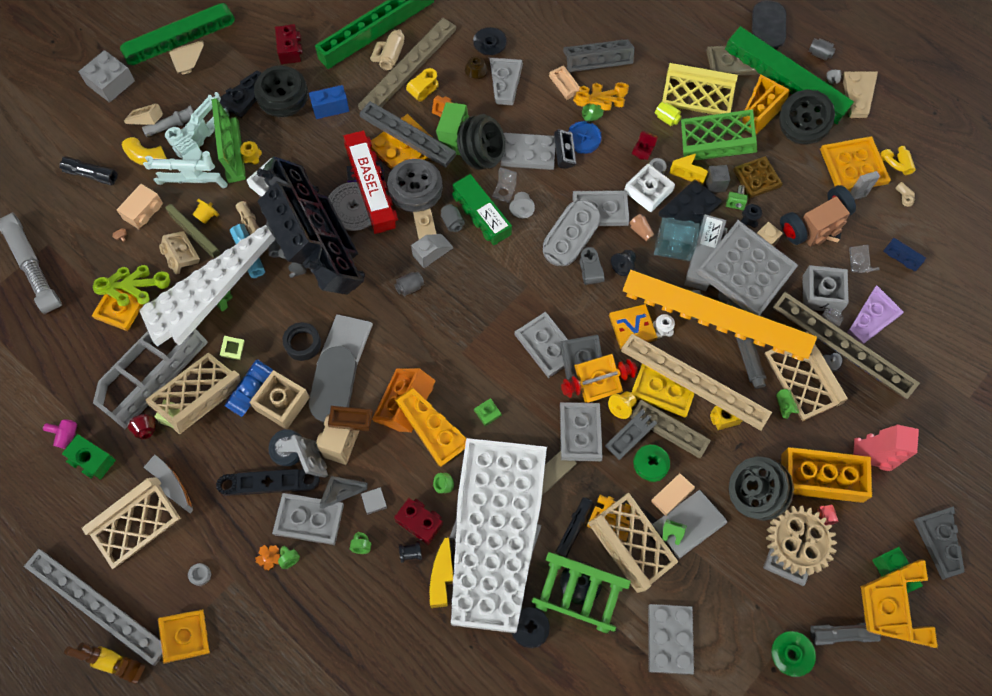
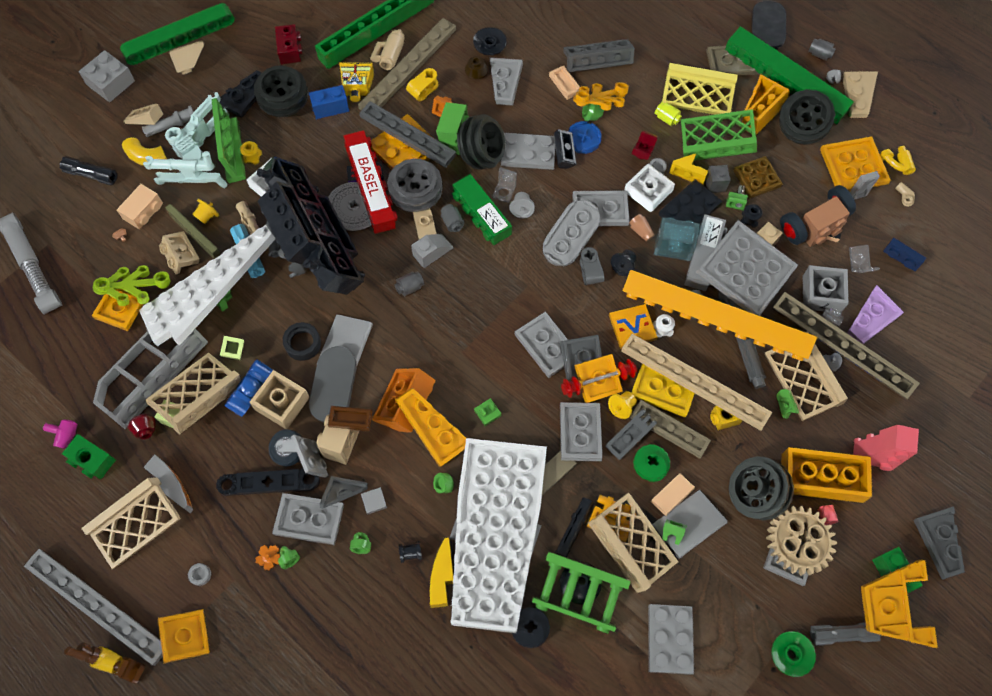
dark red brick [394,498,443,546] -> none
none -> yellow torso [340,62,374,102]

